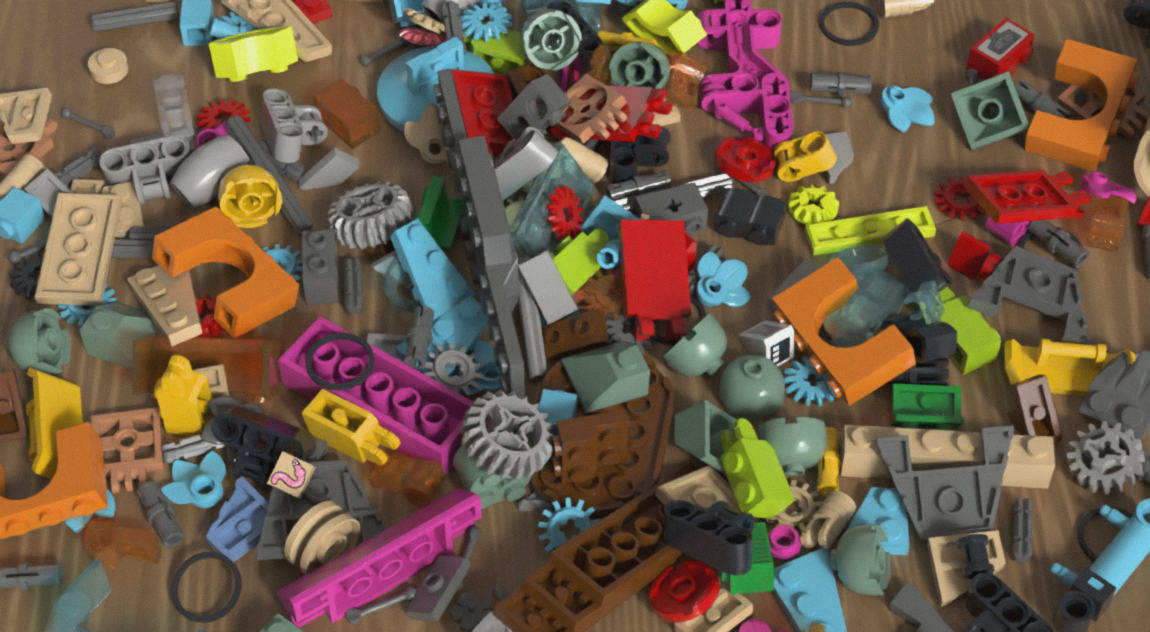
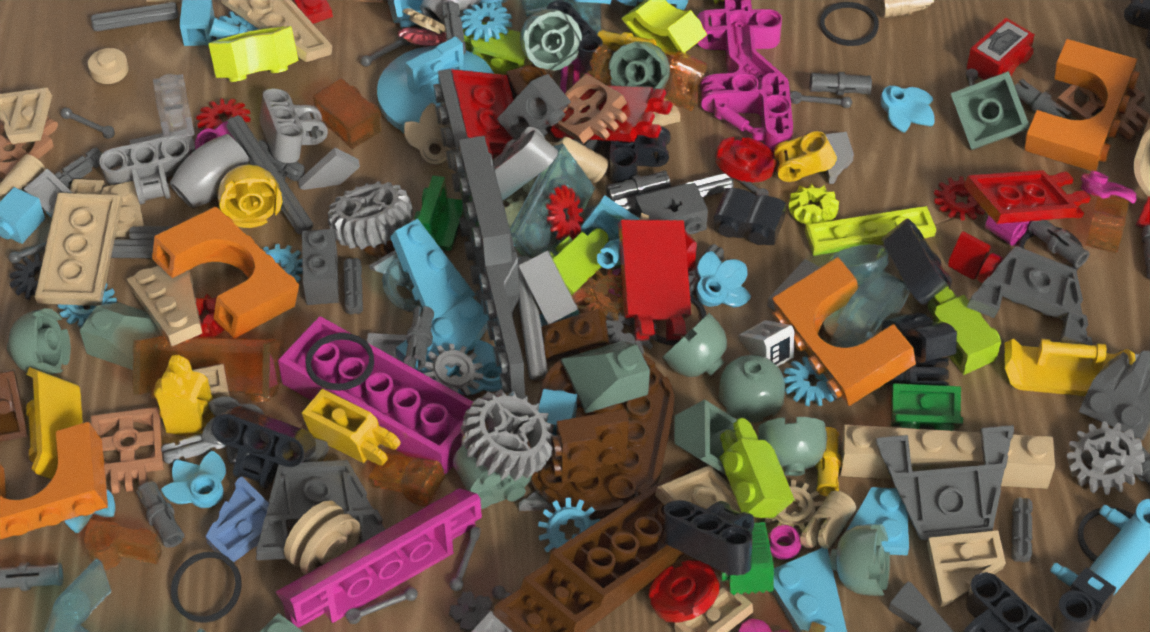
tan tile [267,451,316,499] -> none
dark grey plate [405,555,471,622] -> none
clear light blue tile [904,280,945,324] -> none
black bush [956,534,995,579] -> none
reddish brown slope [1007,374,1062,443] -> none

